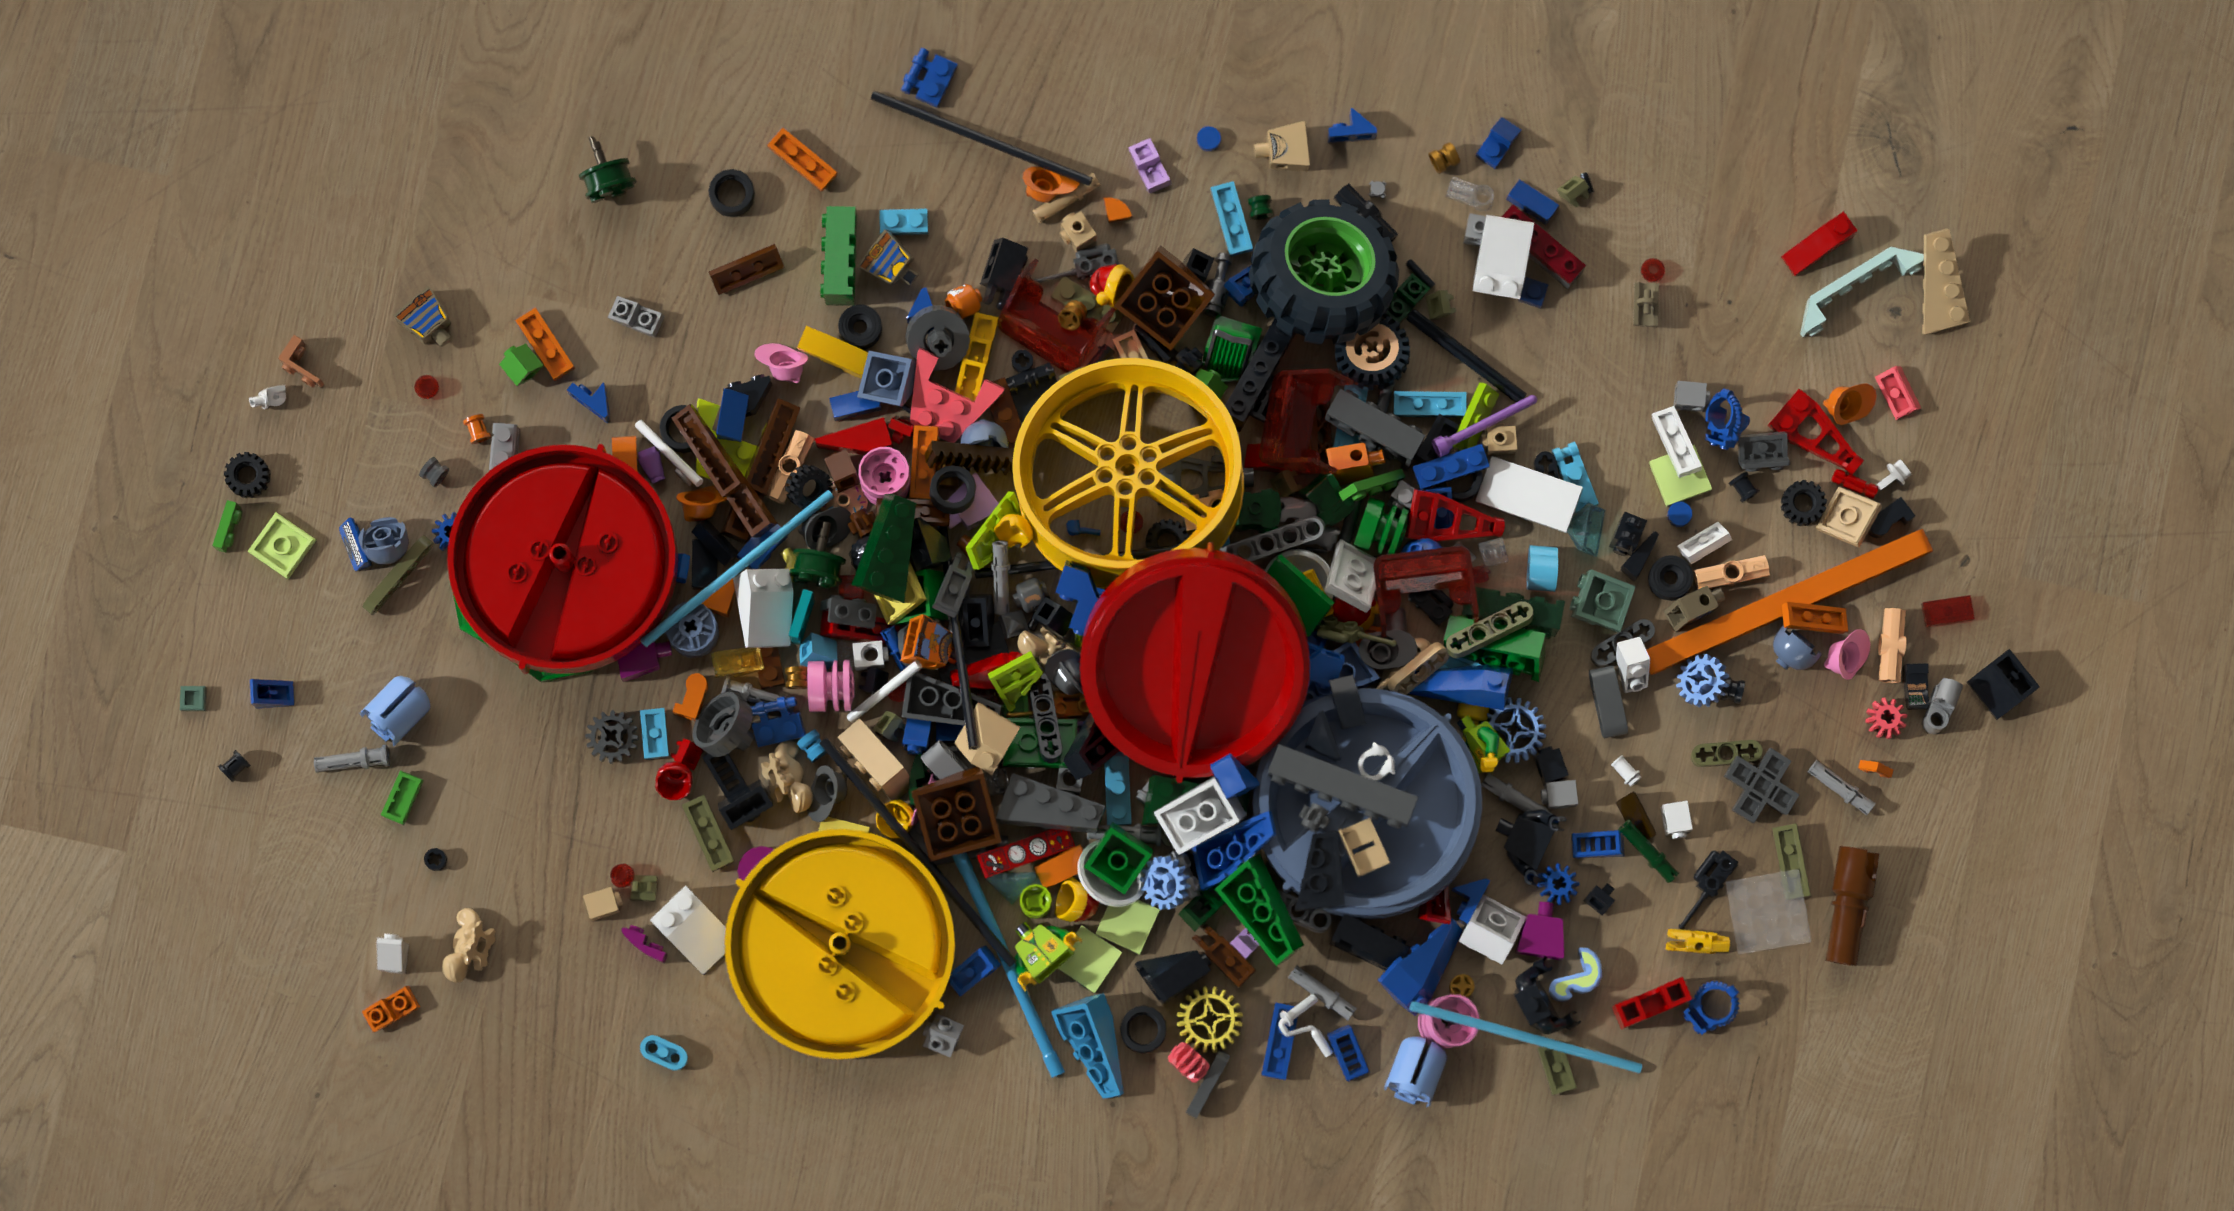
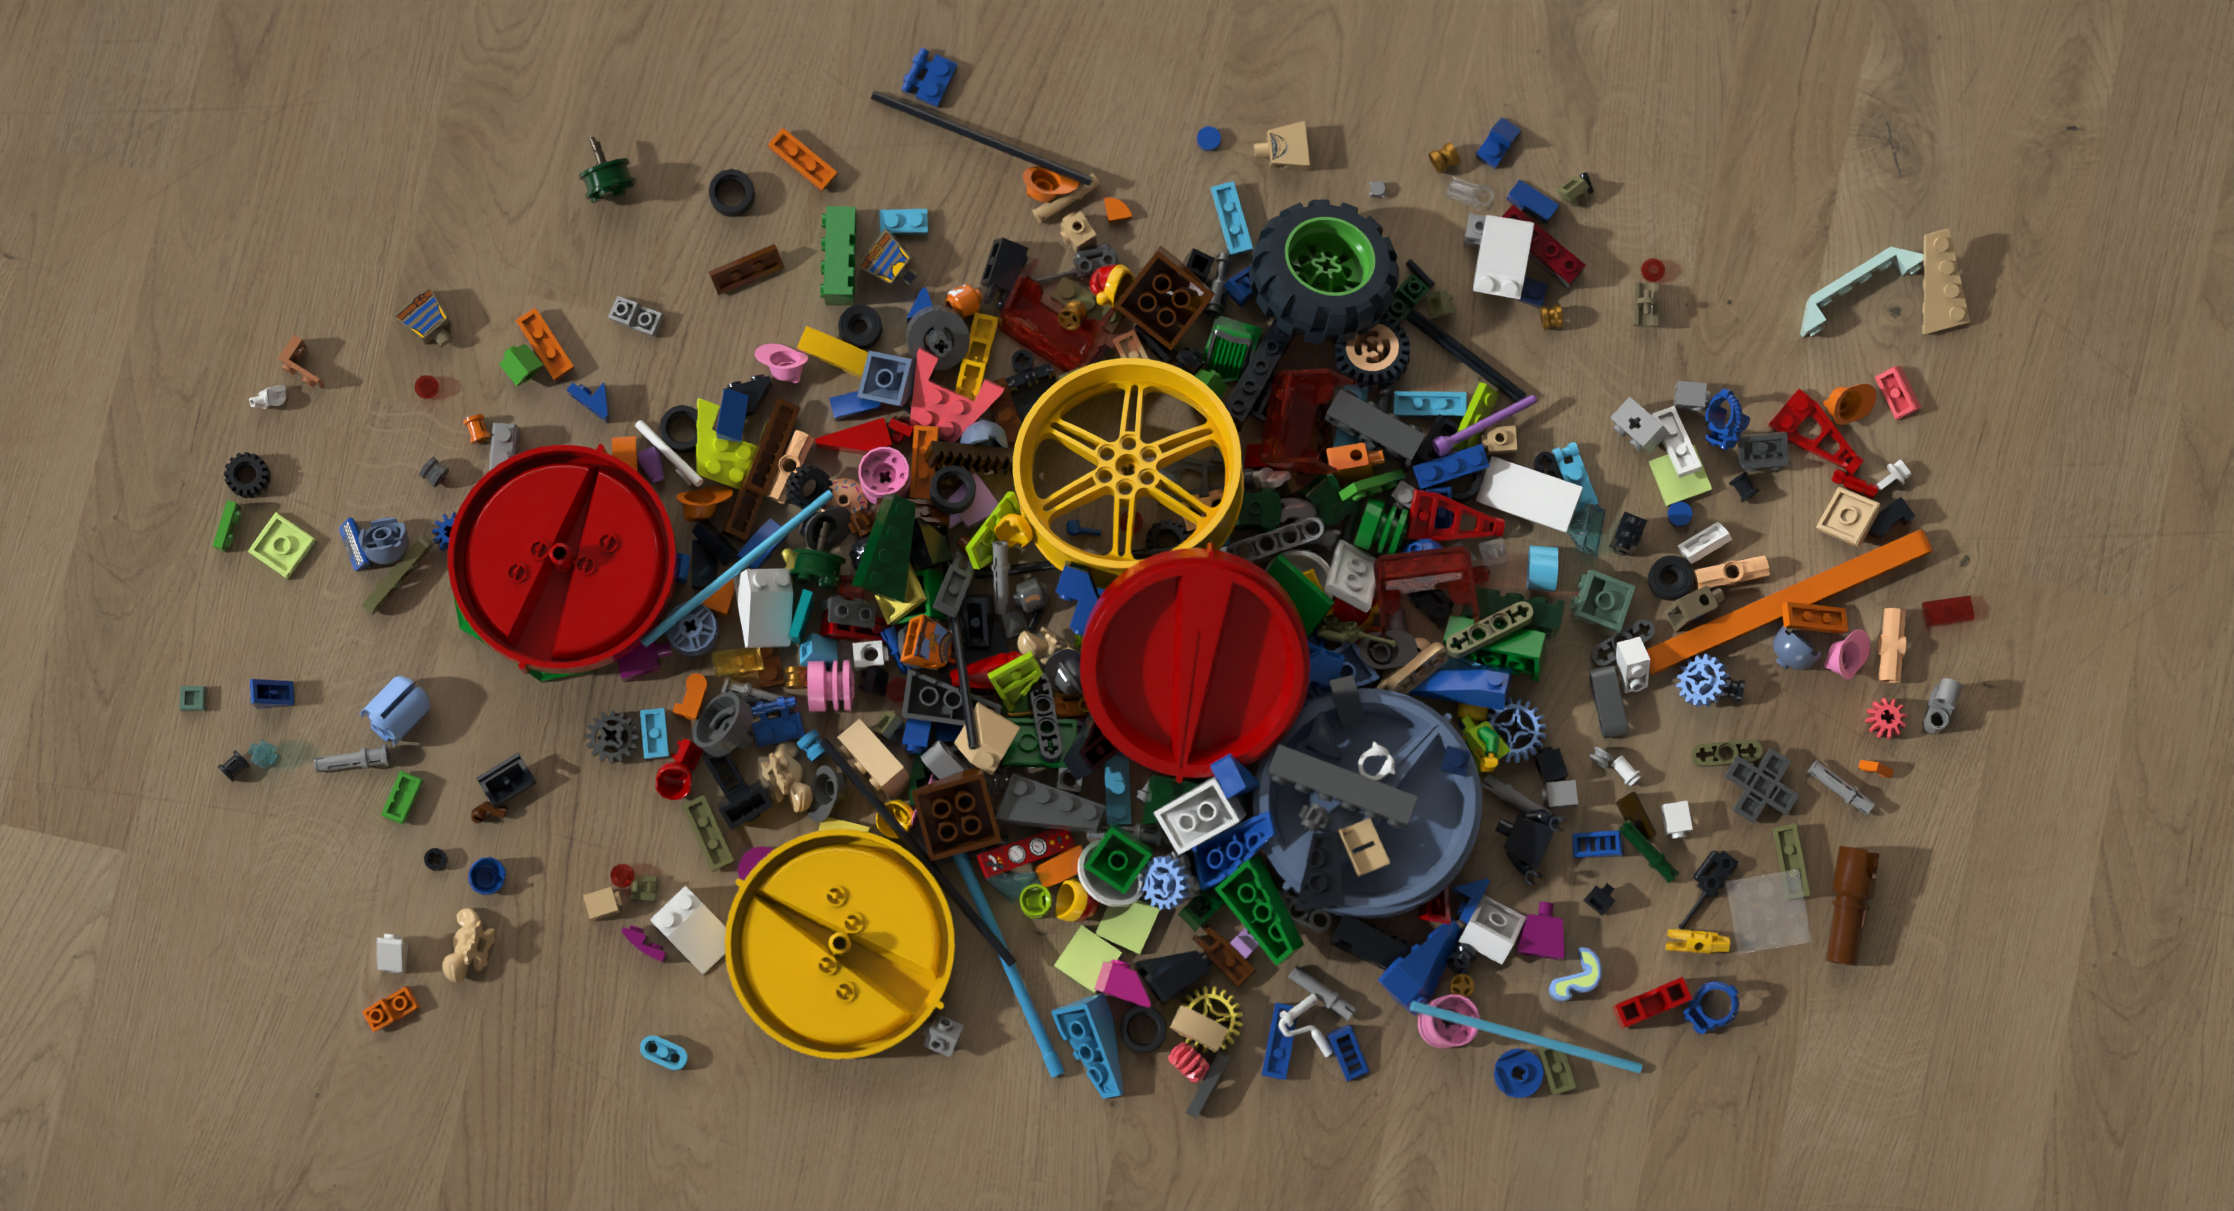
reddish brown slope [672,404,778,537] -> none
reddish brown brick [824,450,860,493] -> none
white bar [847,660,922,723] -> none
blue plate [948,945,1001,997] -> none
torso [1015,922,1083,991] -> none
black brick [1032,597,1073,637] -> none
lavender slope [1128,138,1171,194] -> none
dark green wheel [1248,195,1274,220] -> none
blue slope [1328,108,1377,143] -> none
black piece [1334,183,1398,242] -> none
light blue cylinder [1384,1036,1447,1107] -> none
black torso [1514,957,1581,1035] -> none
blue gear [1537,863,1580,906] -> none
black slope [1620,531,1659,582] -> none
red slope [1781,211,1858,276] -> none
black tyre [1781,480,1827,526] -> none
black leg [1902,663,1929,710] -> none
black slope [1966,649,2040,720] -> none
none -> clear light blue gear [247,740,279,769]
none -> blue hair [468,857,506,895]
none -> reddish brown arm [471,801,508,824]
none -> black hinge [476,753,537,809]
none -> dark pink slope [1094,959,1151,1008]
none -> tan slope [1170,1006,1228,1051]
none -> white piece [1252,467,1291,490]
none -> dark blue plate [1441,746,1471,777]
none -> black wheel [1446,943,1477,974]
none -> blue plate [1493,1048,1544,1099]
none -> pearl gold wheel [1540,304,1563,330]
none -> light grey bush [1589,747,1614,769]
none -> light grey brick [1610,397,1669,454]

